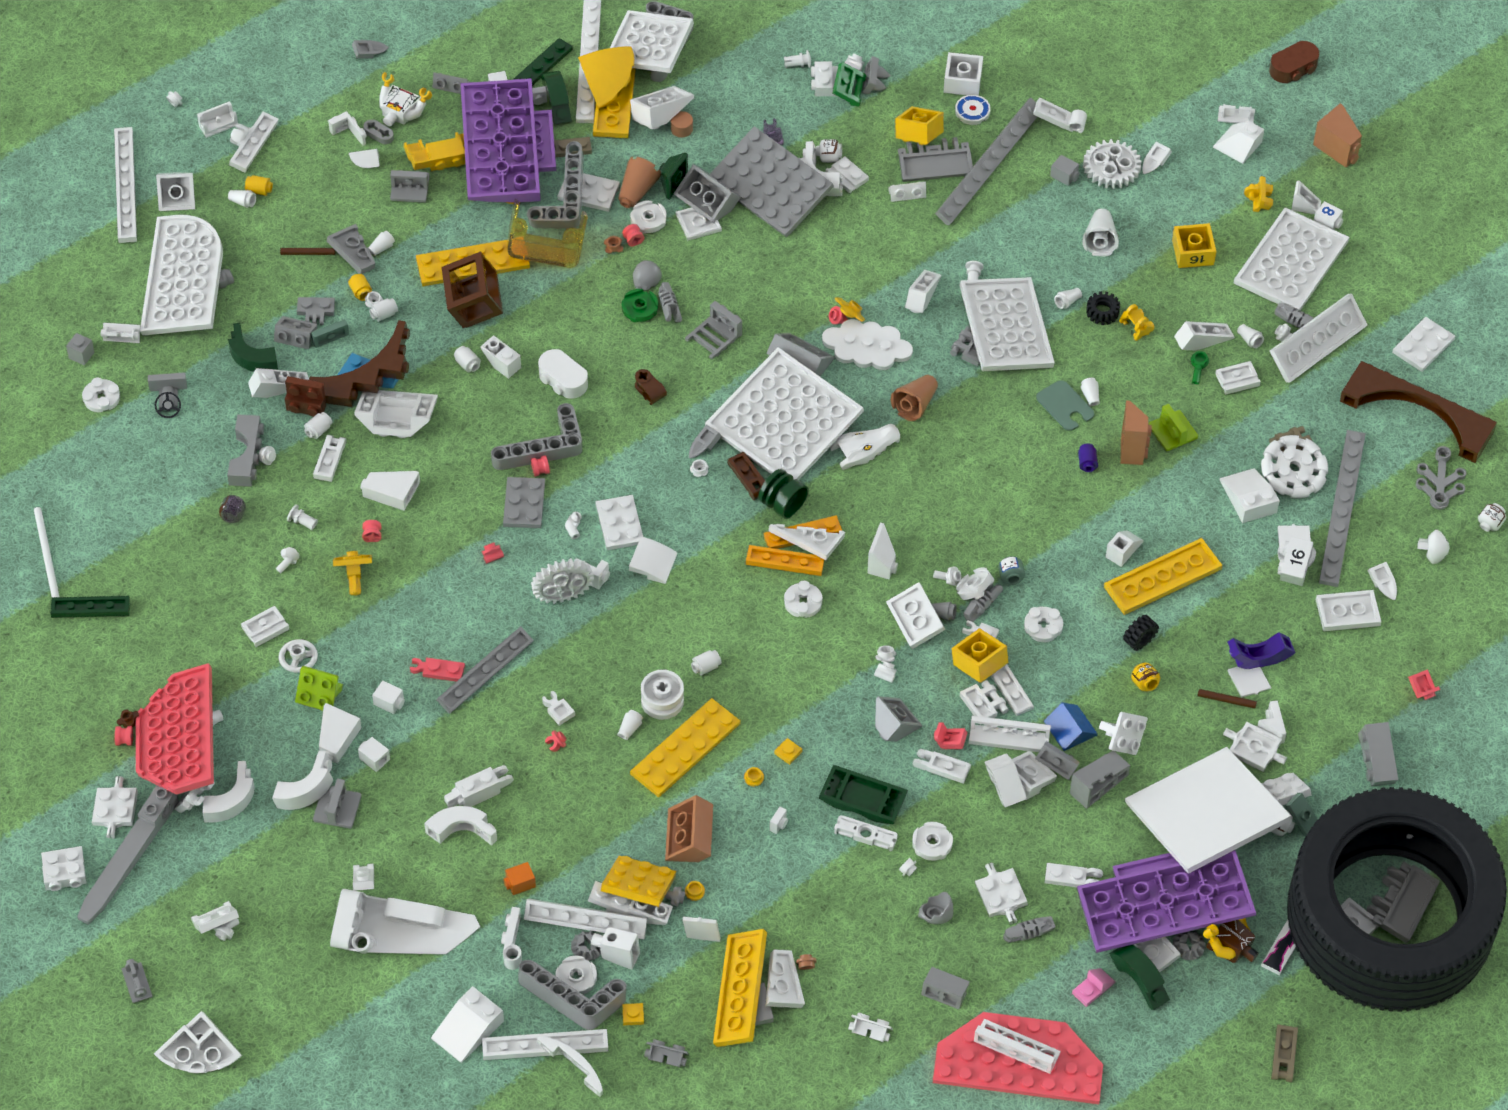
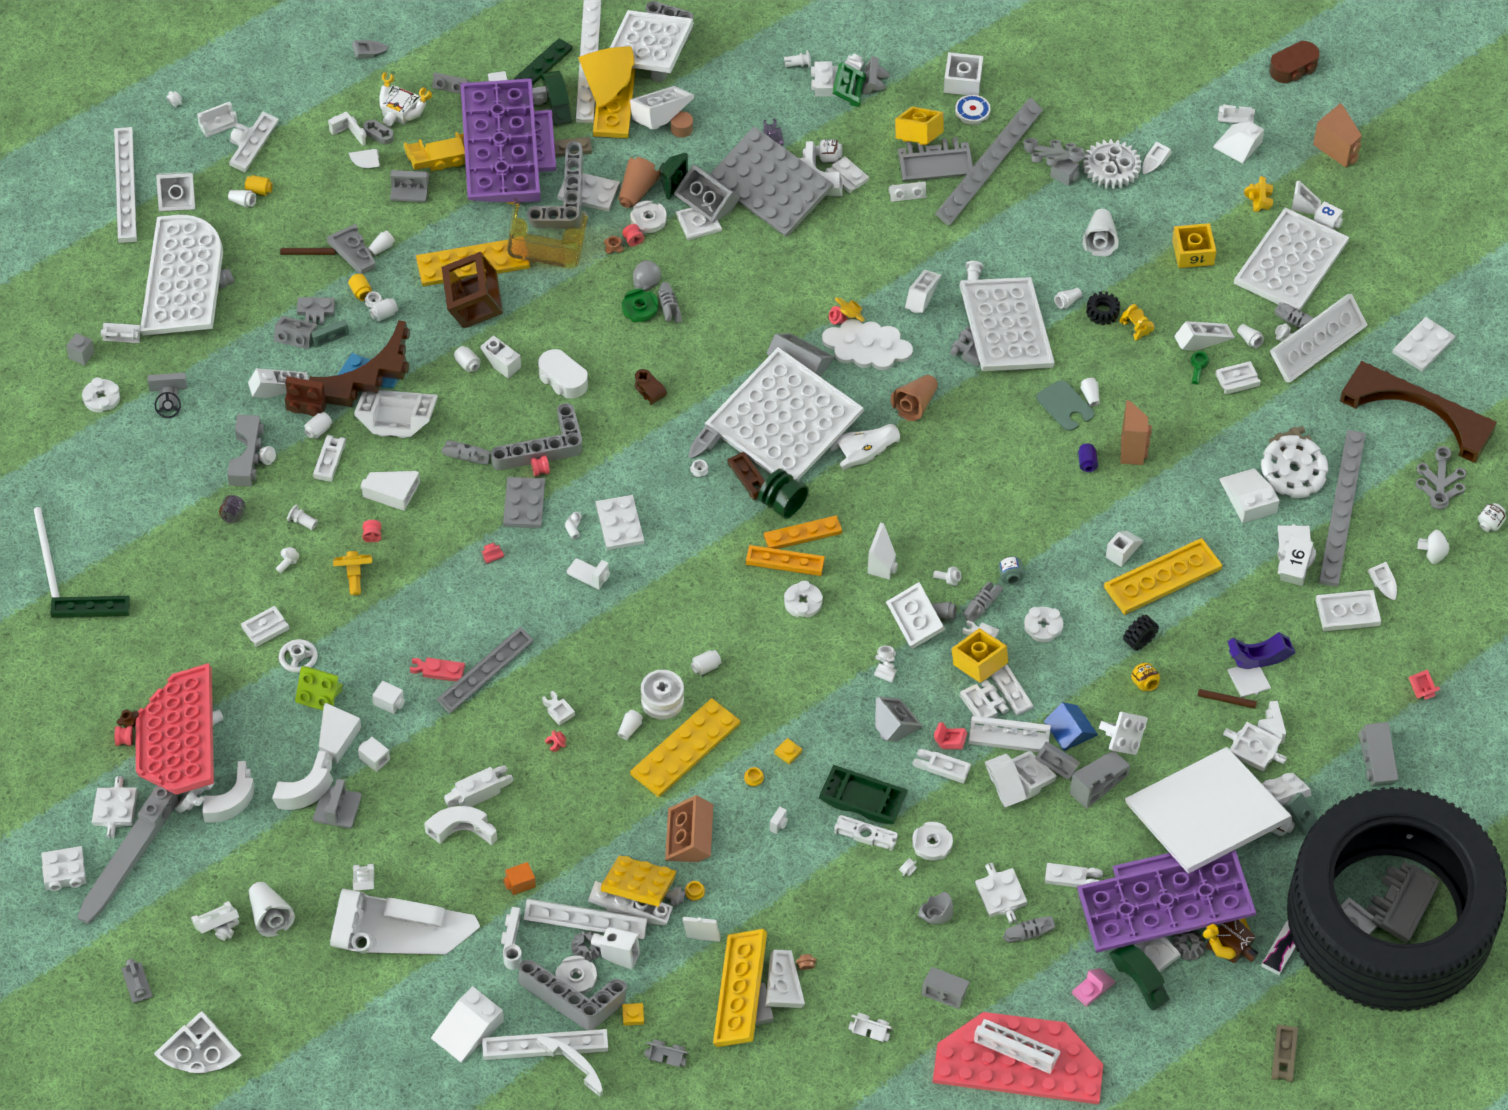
dark green arch [228,323,278,372] -> none
white gear [531,558,594,604] -> none
white slope [629,536,677,584] -> none
light grey plate [685,301,742,359] -> none
white wing [769,524,845,560] -> none
white plate [956,567,994,600] -> none
white plate [1033,98,1087,133] -> none
lime bracket [1148,404,1198,451] -> none
none -> white cone [249,882,295,937]
none -> light grey hinge [441,440,491,464]
none -> light grey plant [1024,138,1086,165]

